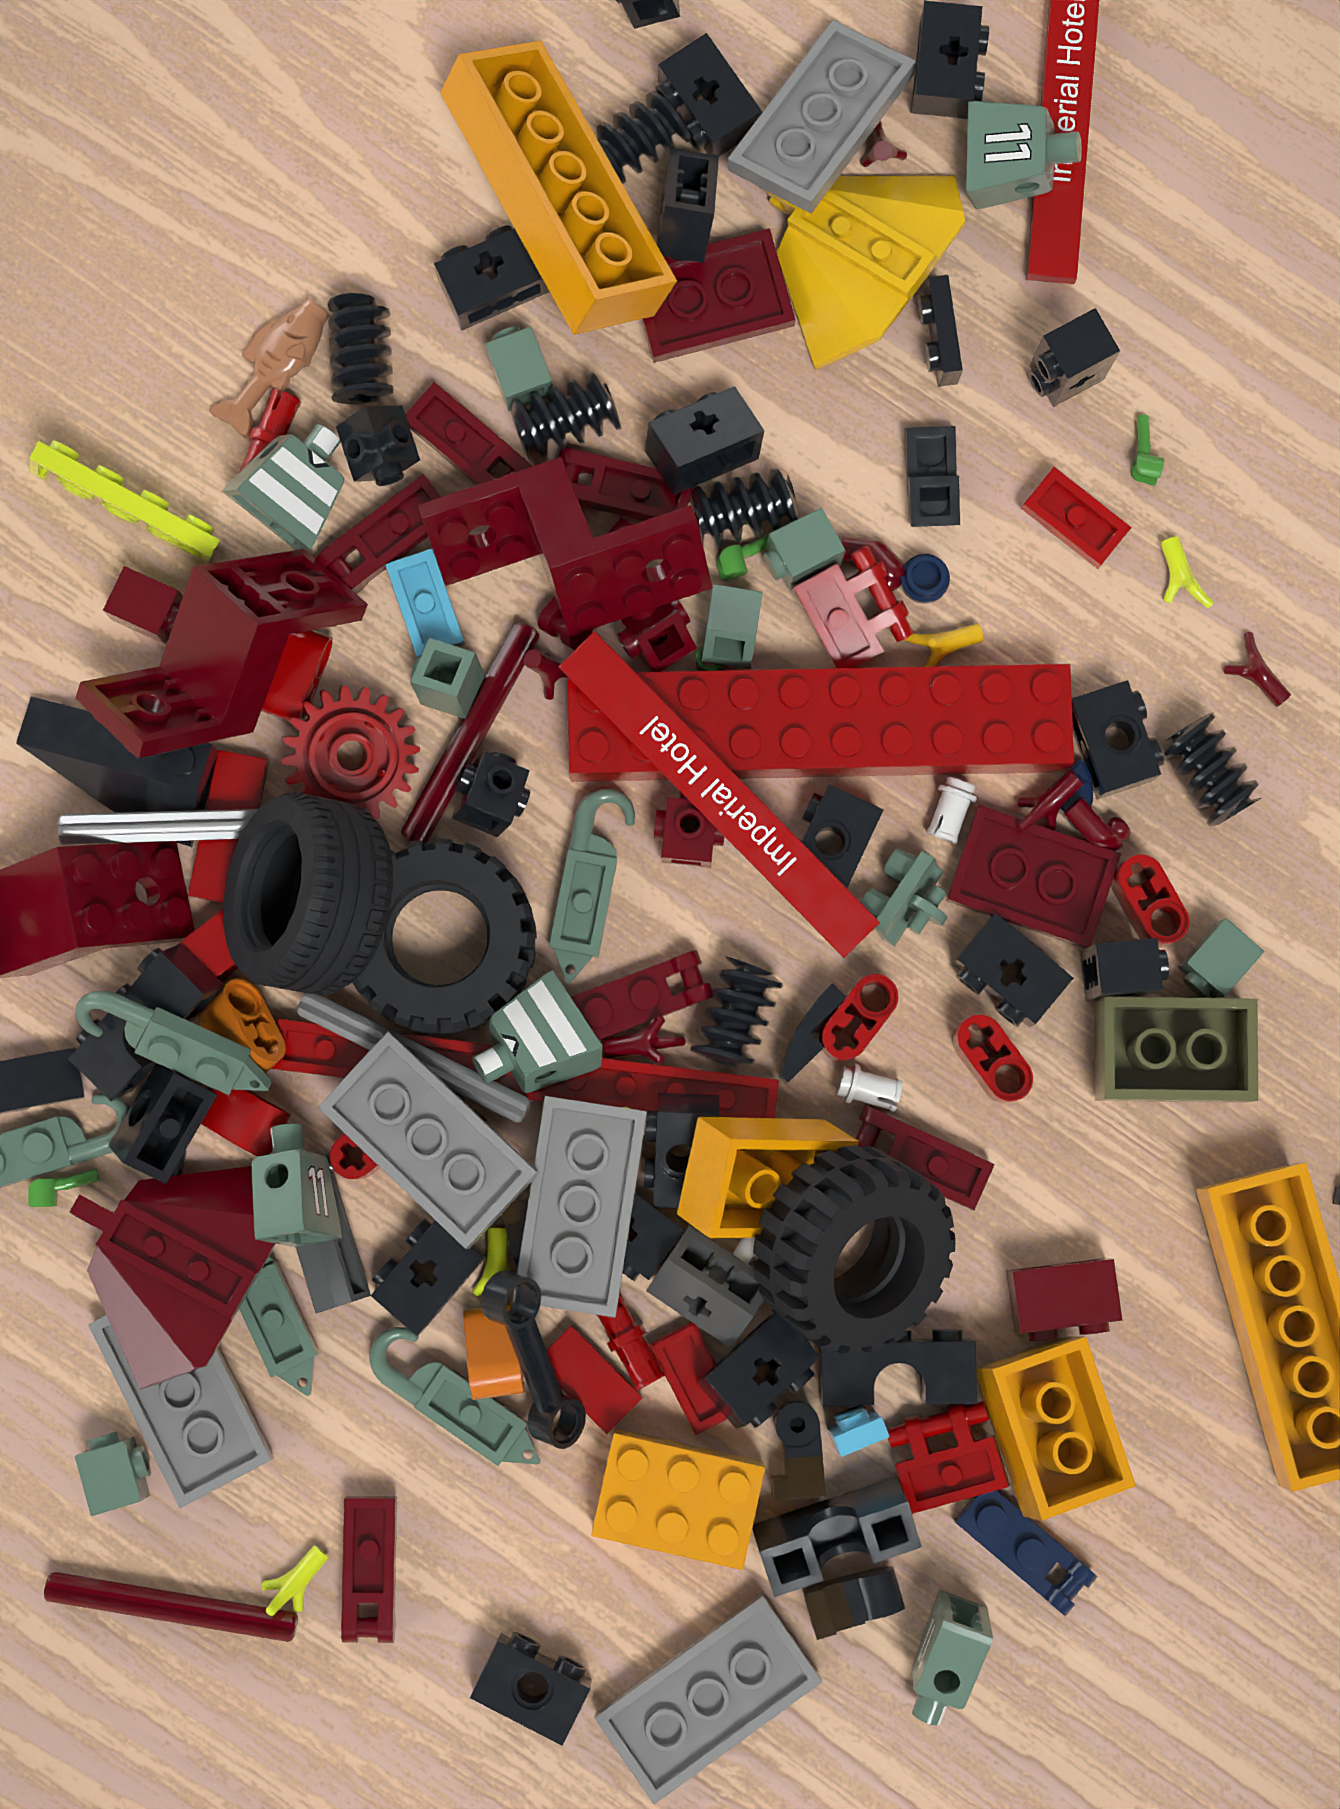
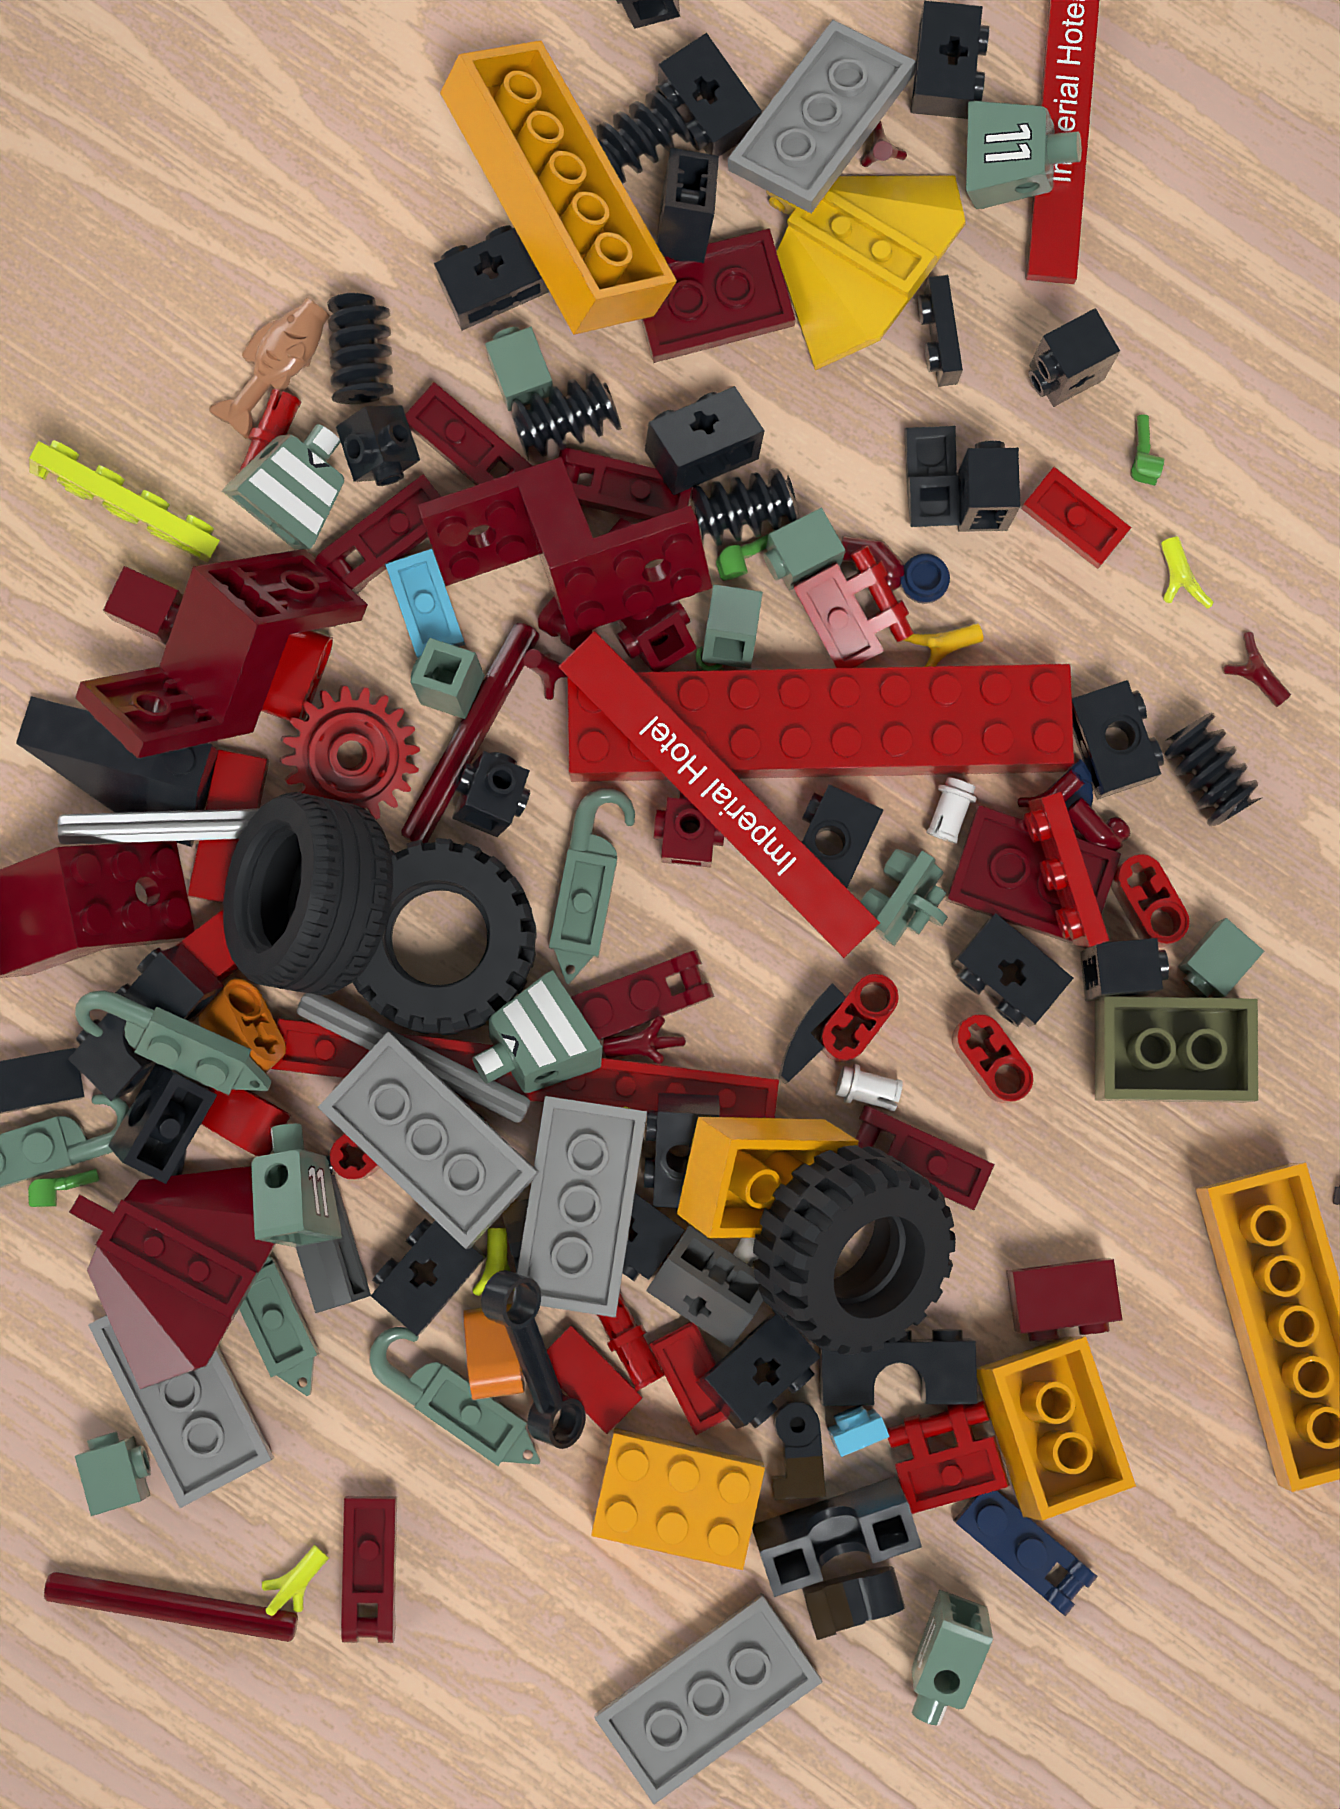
black brick [470,1632,592,1746] -> none
black piece [690,957,783,1069] -> none
none -> black brick [957,441,1020,532]
none -> red plate [1024,792,1109,947]

